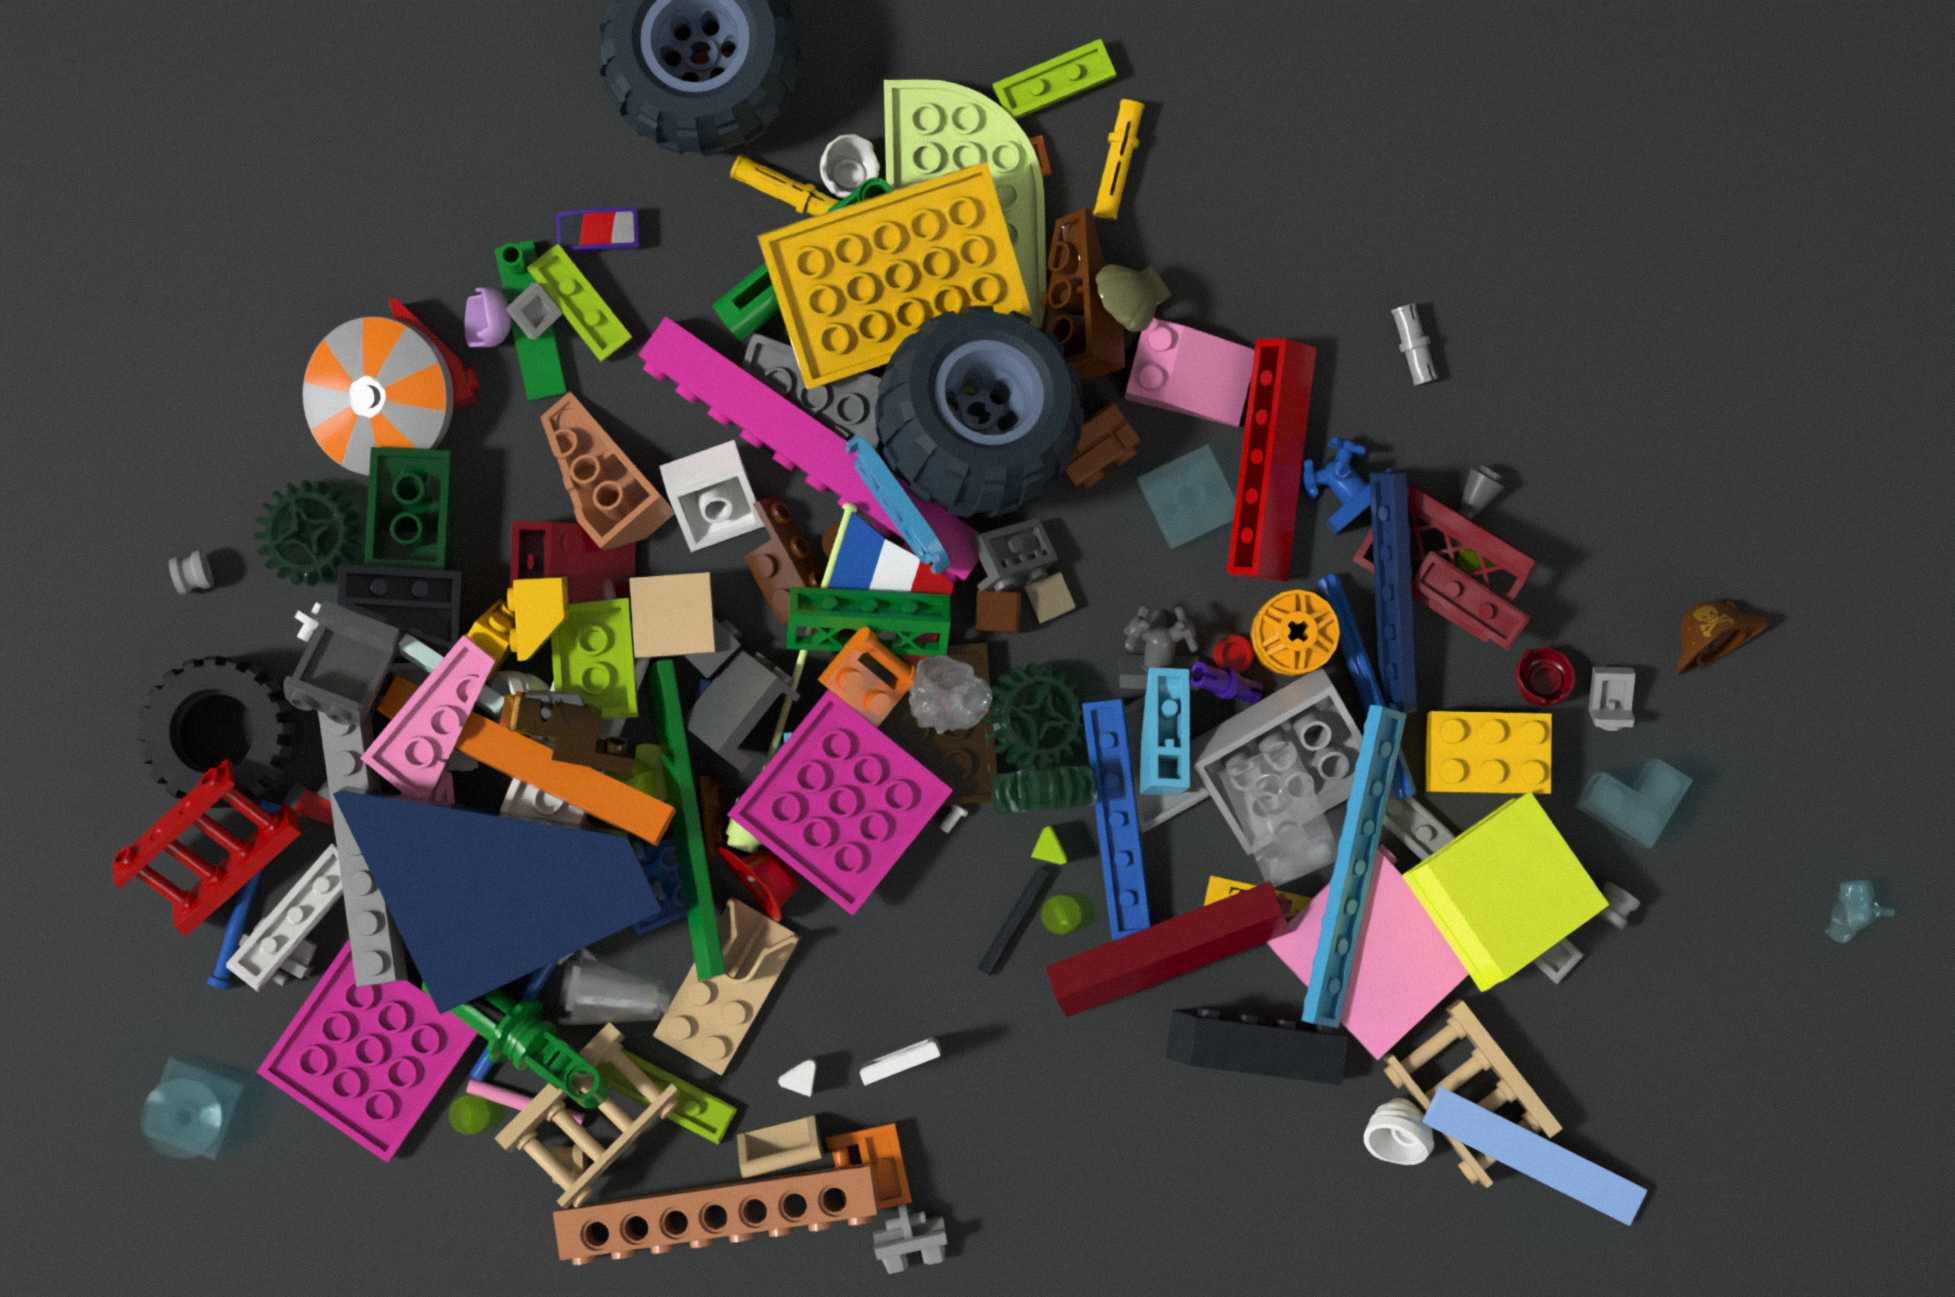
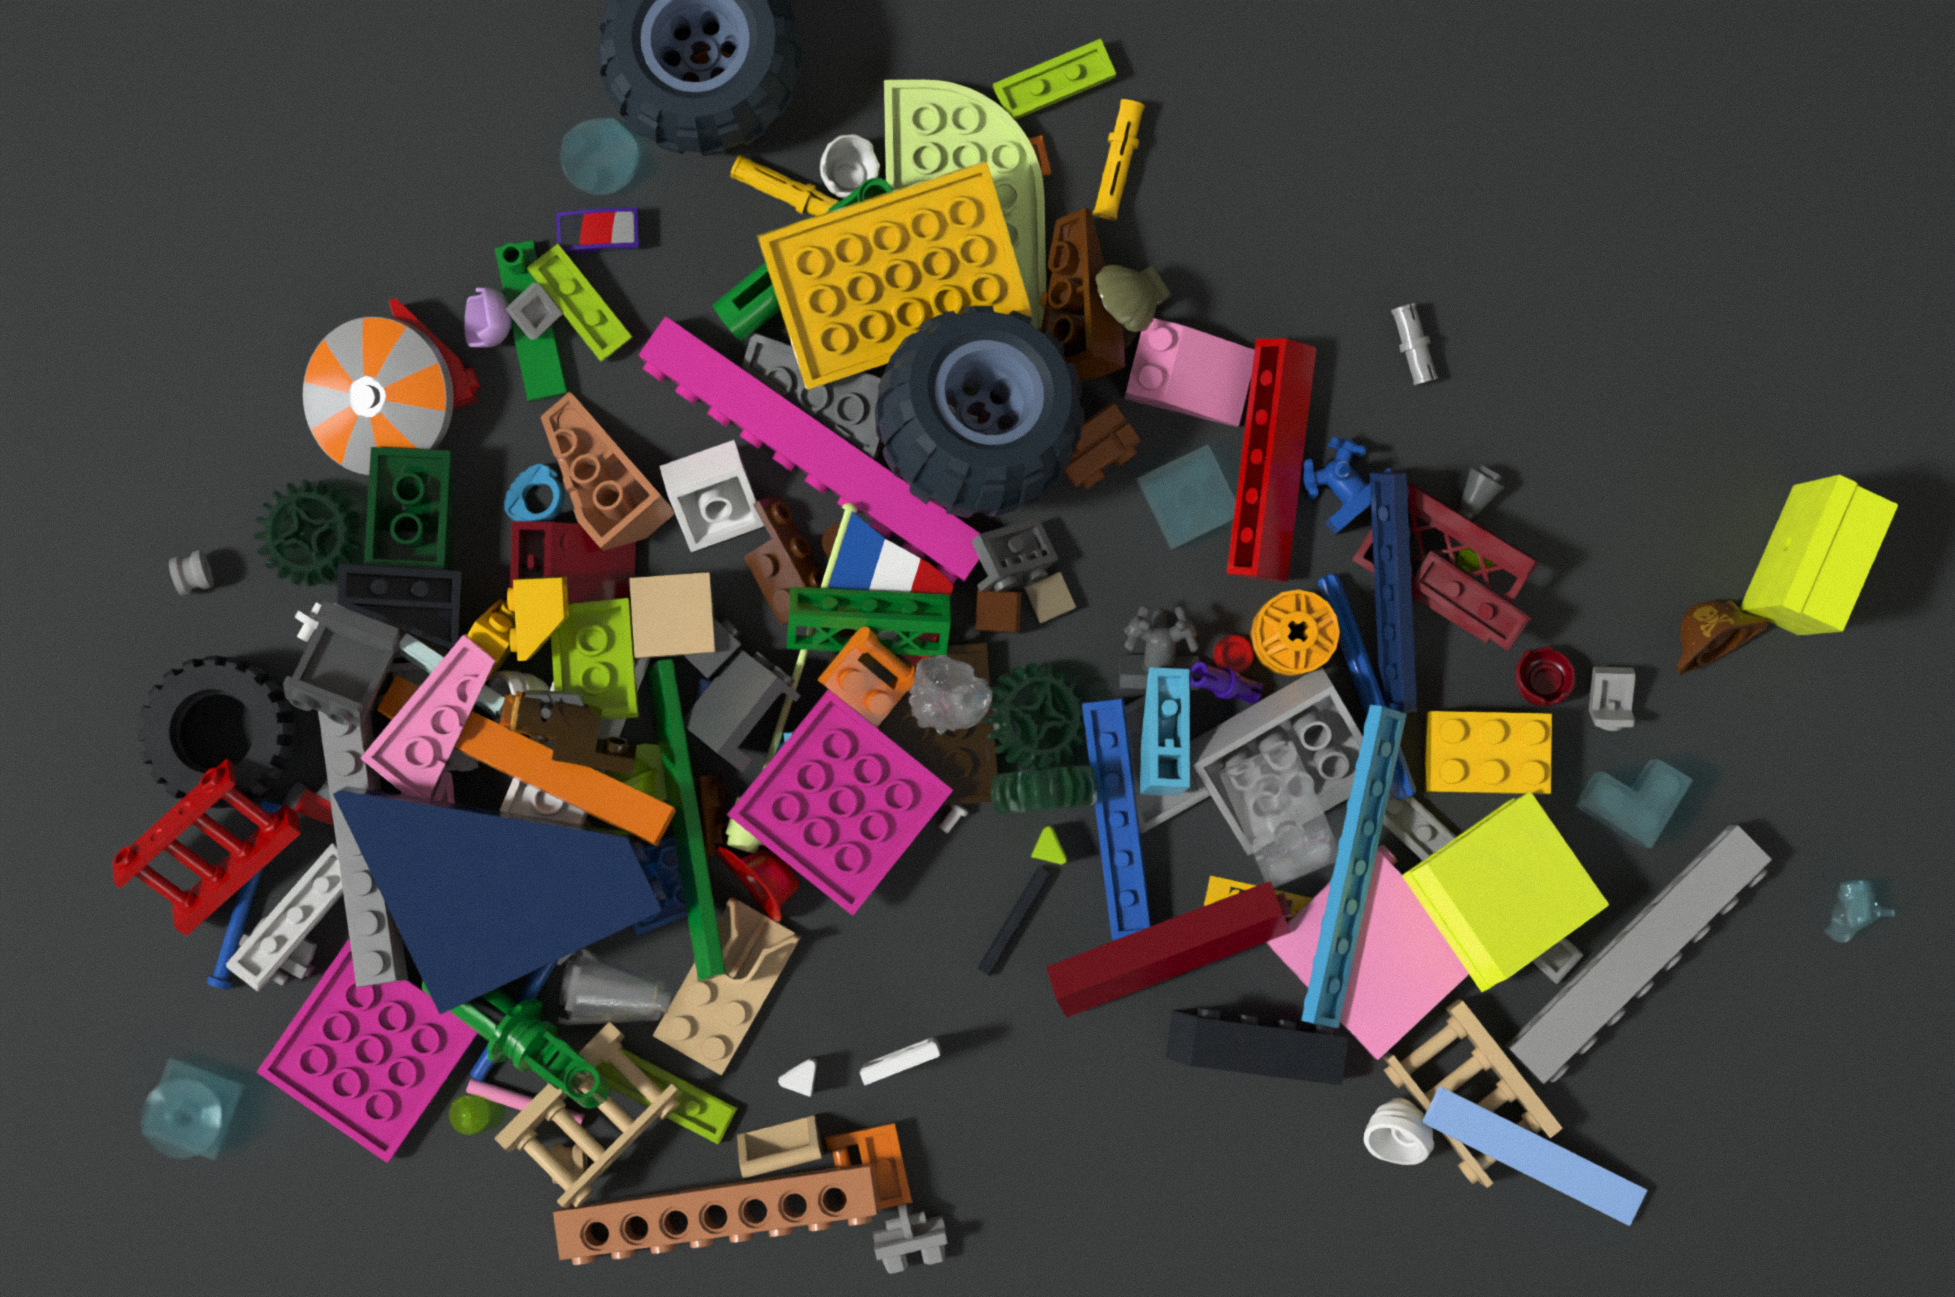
dark azure tile [845,435,950,575] -> none
clear neon green tile [1041,895,1081,935] -> none
light grey wheel [1597,881,1641,930] -> none
none -> dark azure piece [504,463,565,522]
none -> clear light blue dish [560,118,639,195]
none -> light grey brick [1504,825,1772,1084]
none -> neon yellow container [1739,475,1898,635]

